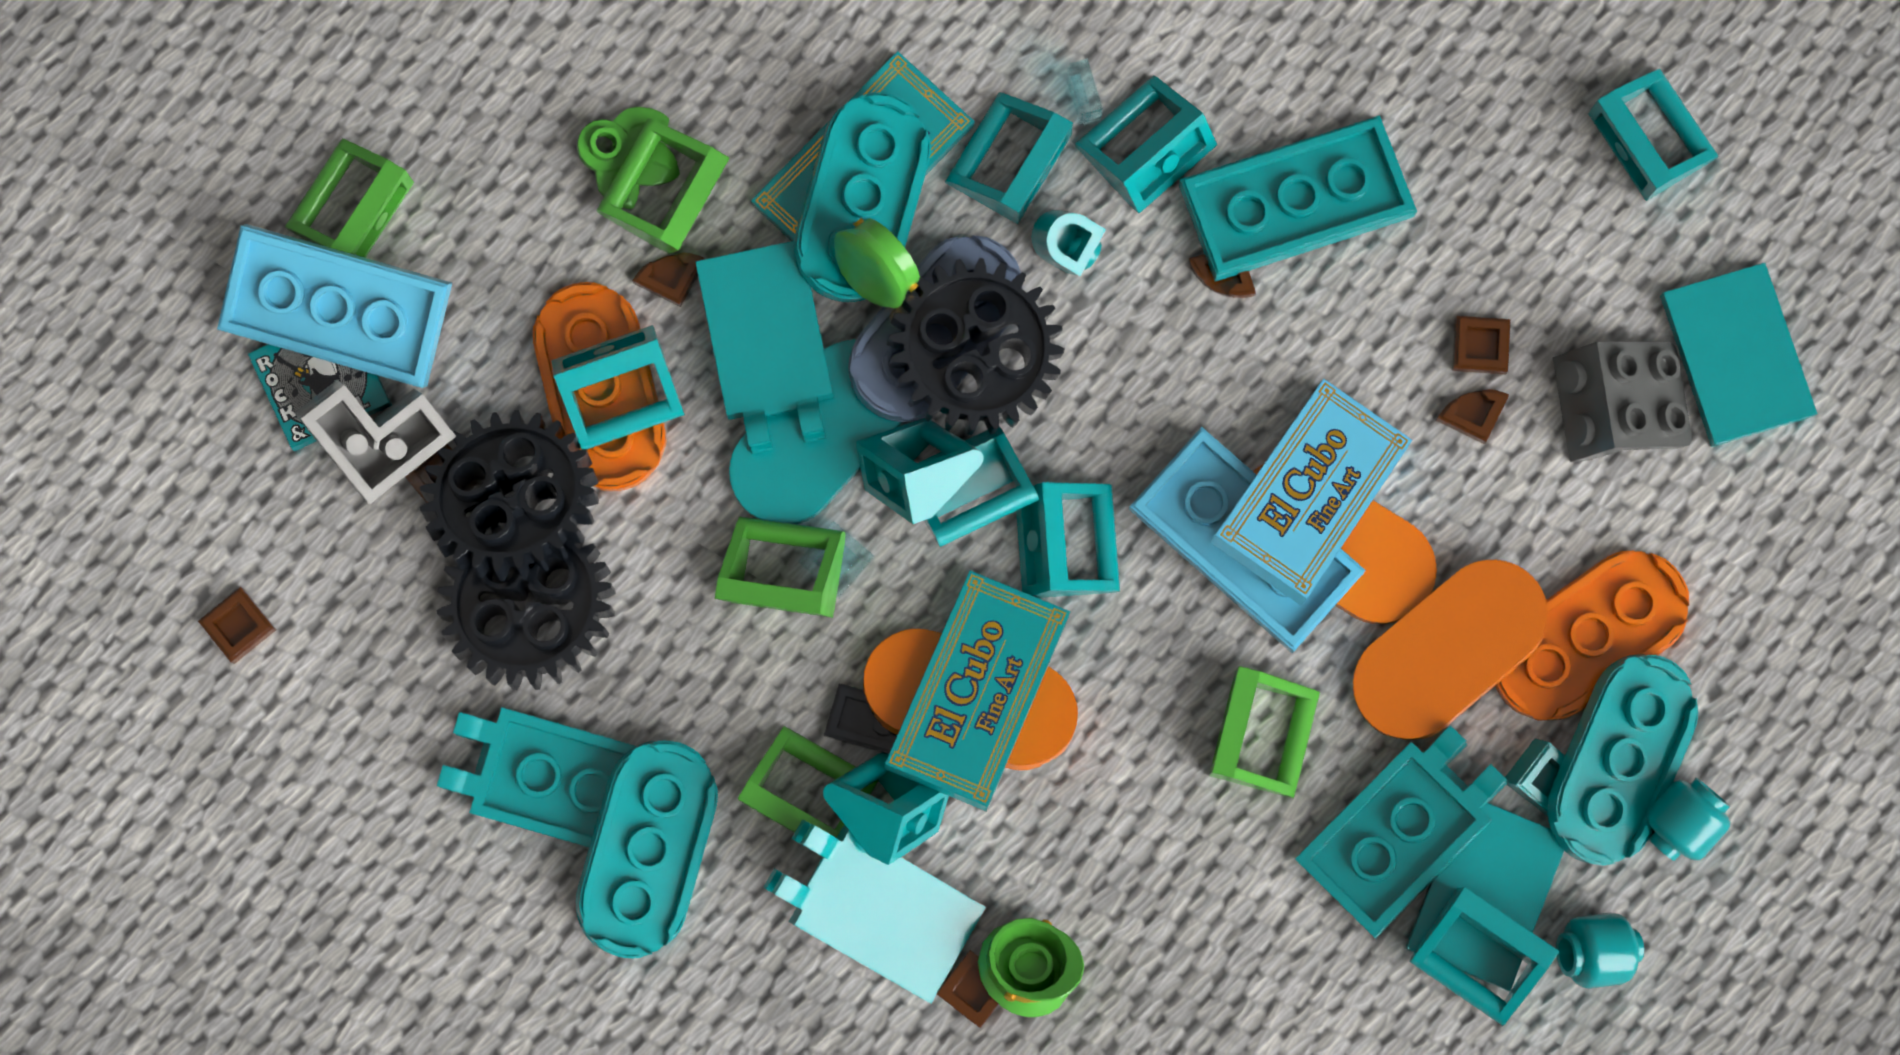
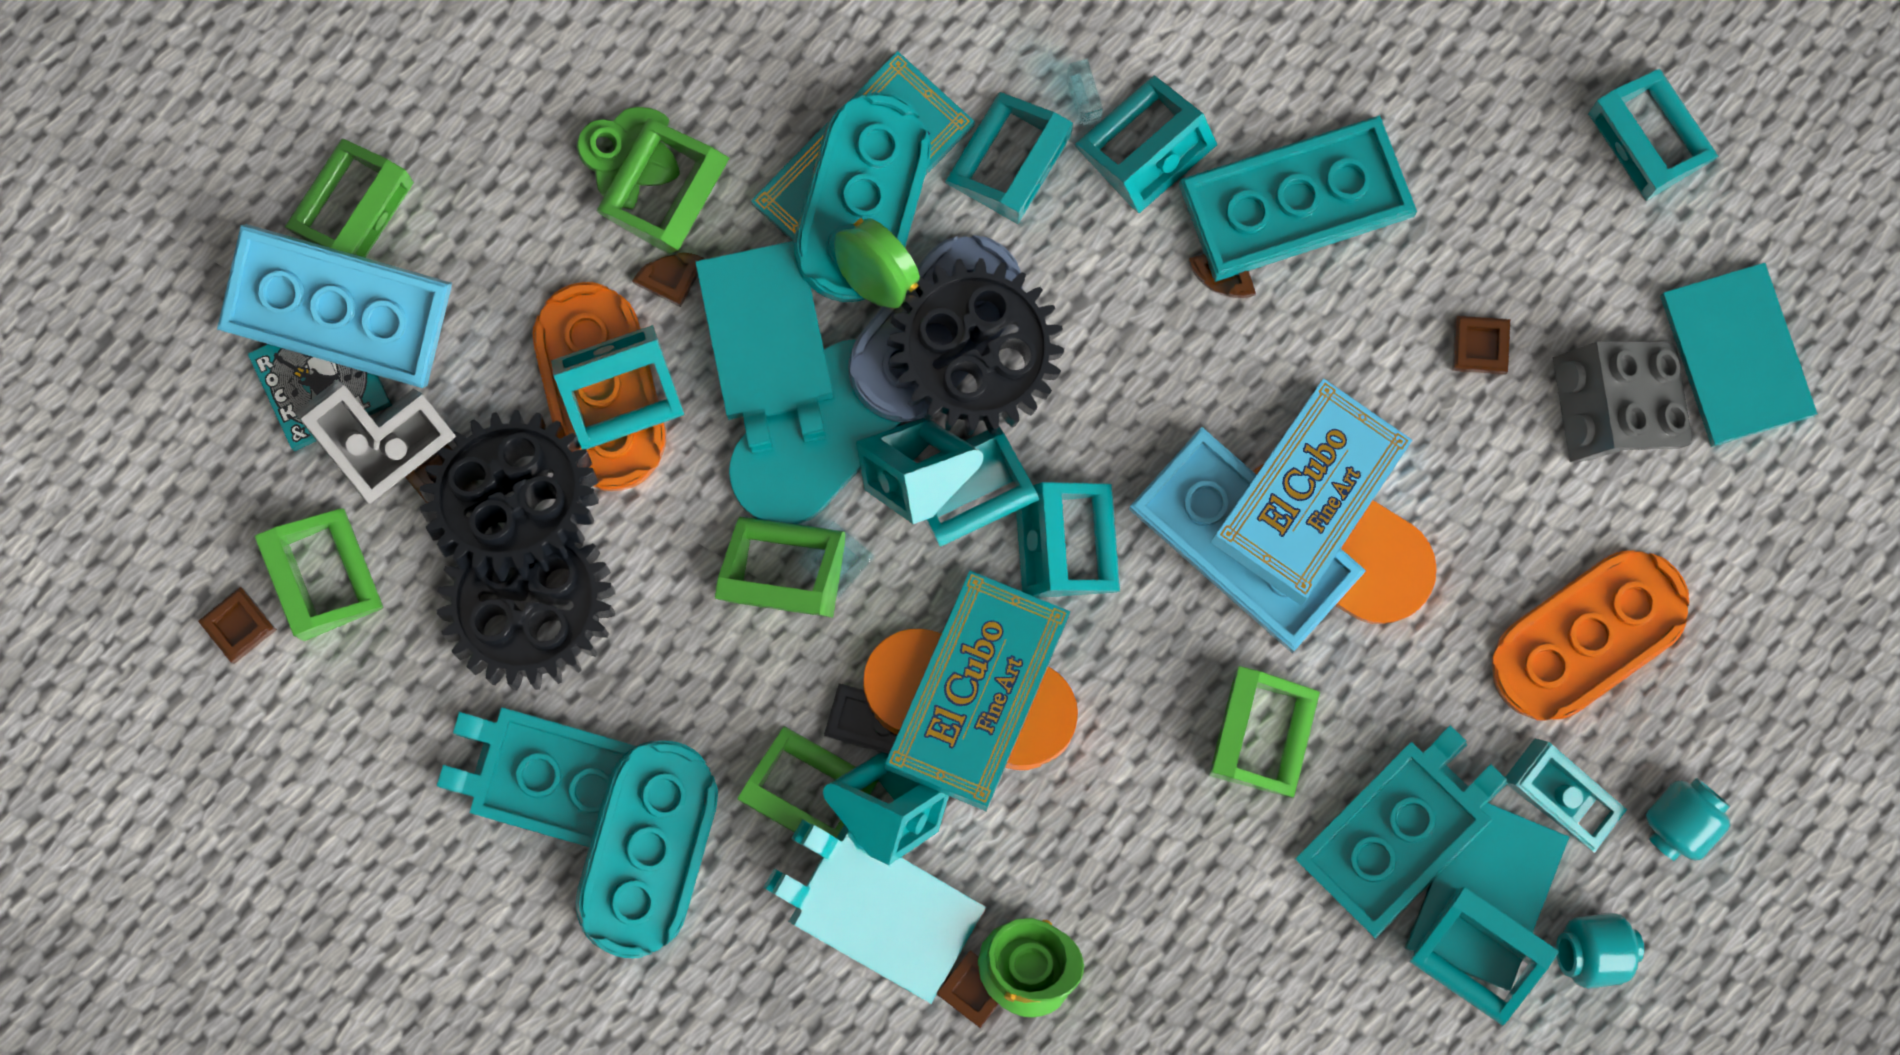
teal plate [1031,210,1106,276] -> none
orange tile [1353,560,1548,740] -> none
reddish brown tile [1436,389,1509,444] -> none
teal tile [1547,654,1699,866] -> none
none -> bright green tile [255,509,384,641]

